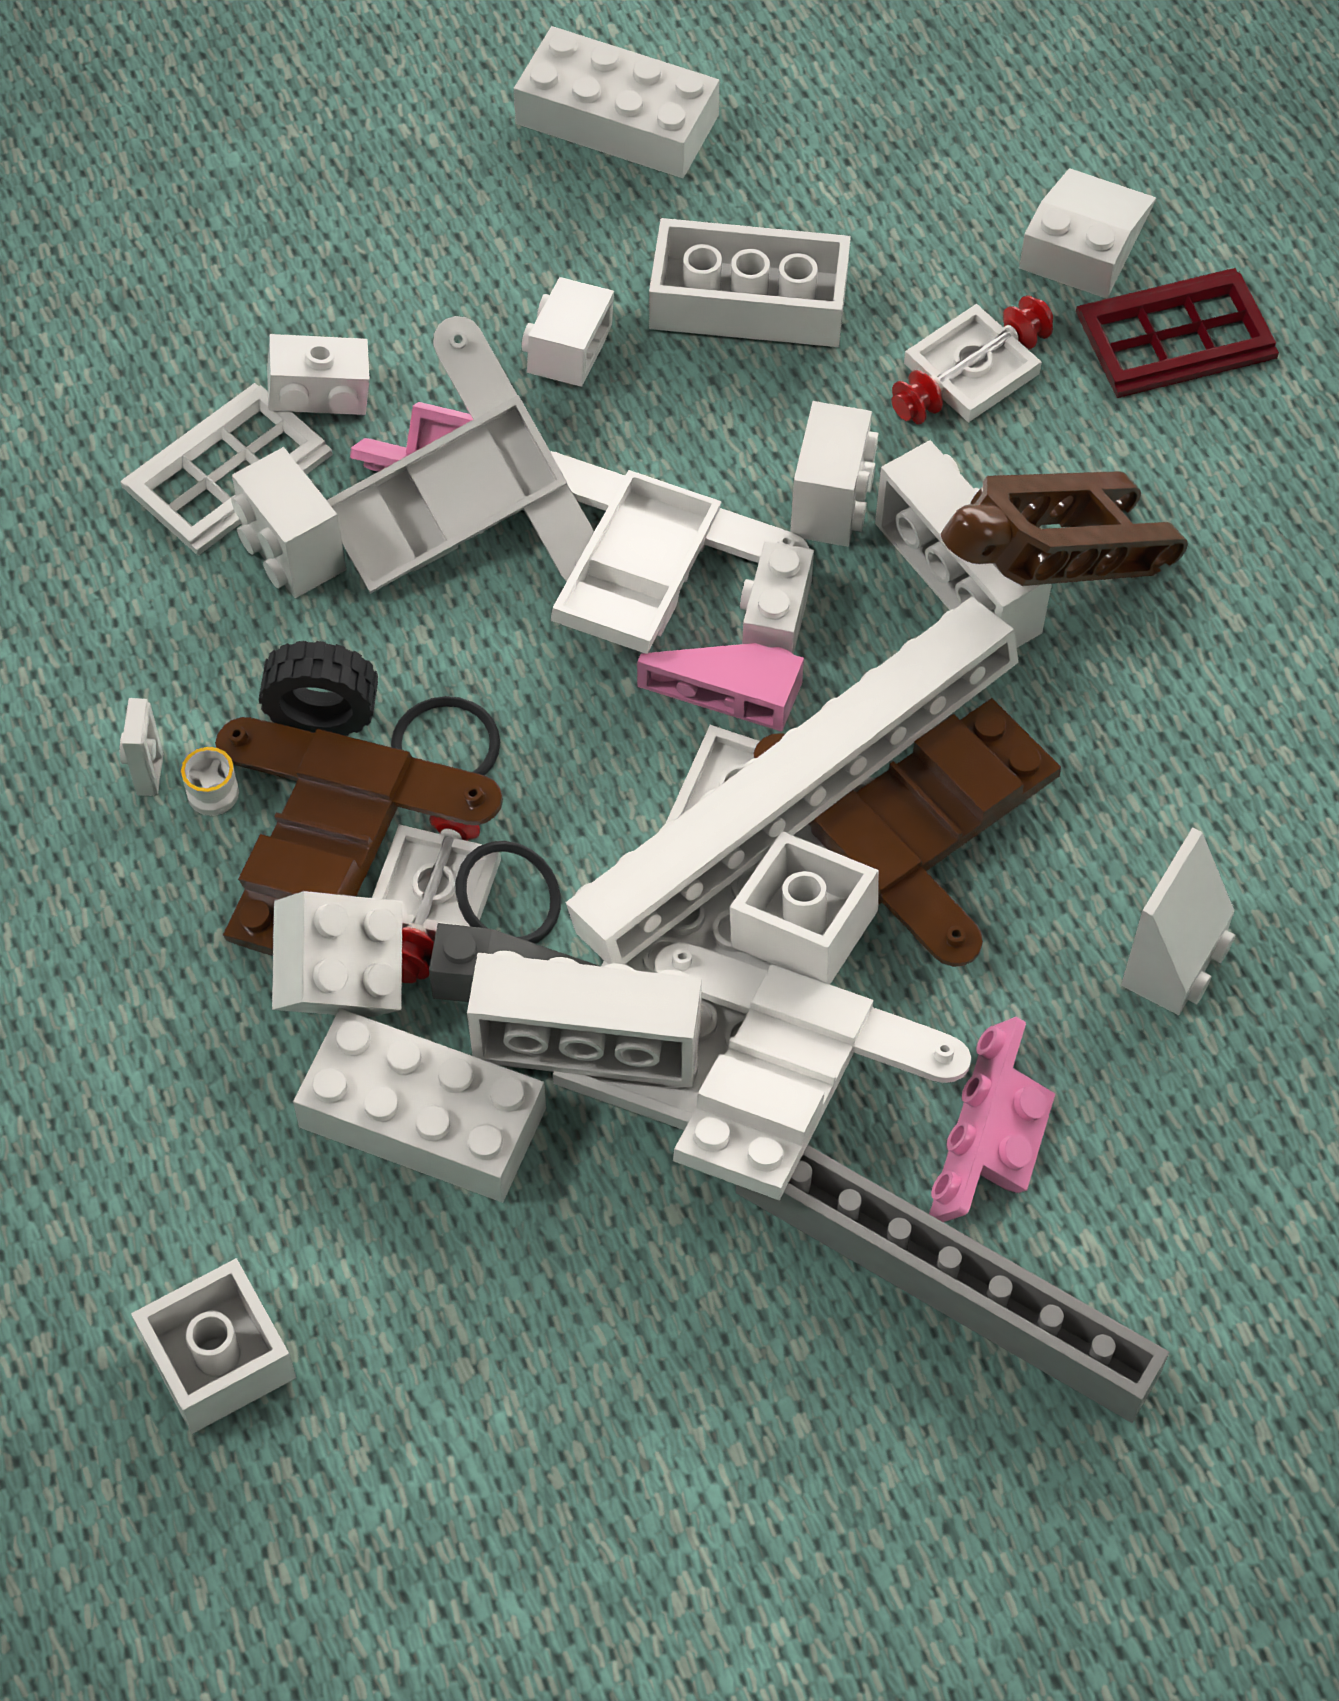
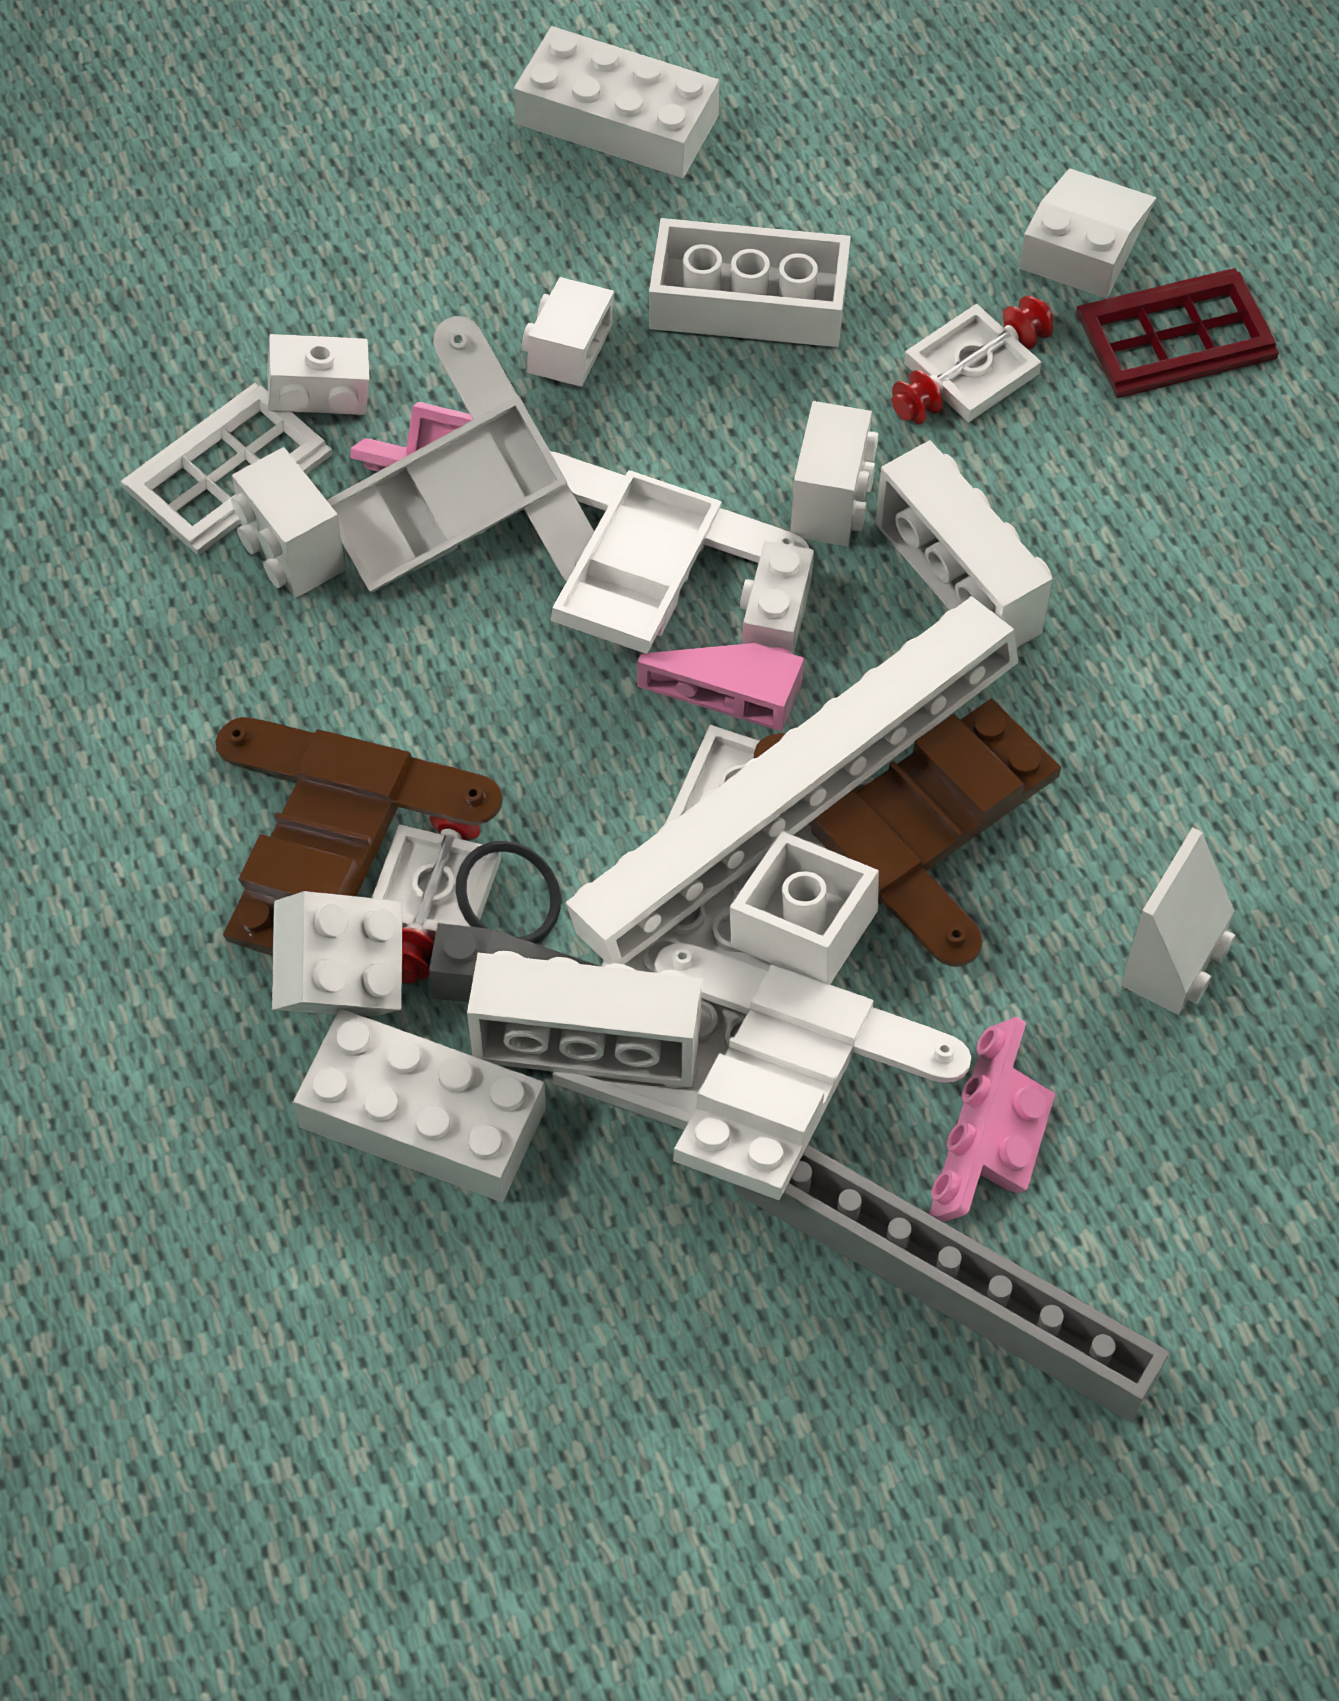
white plate [120,698,164,796] -> none
white brick [131,1258,296,1434] -> none
white wheel [181,747,239,816] -> none
black tyre [259,641,378,736] -> none
black tyre [391,696,500,776] -> none
reddish brown piece [941,471,1188,586] -> none

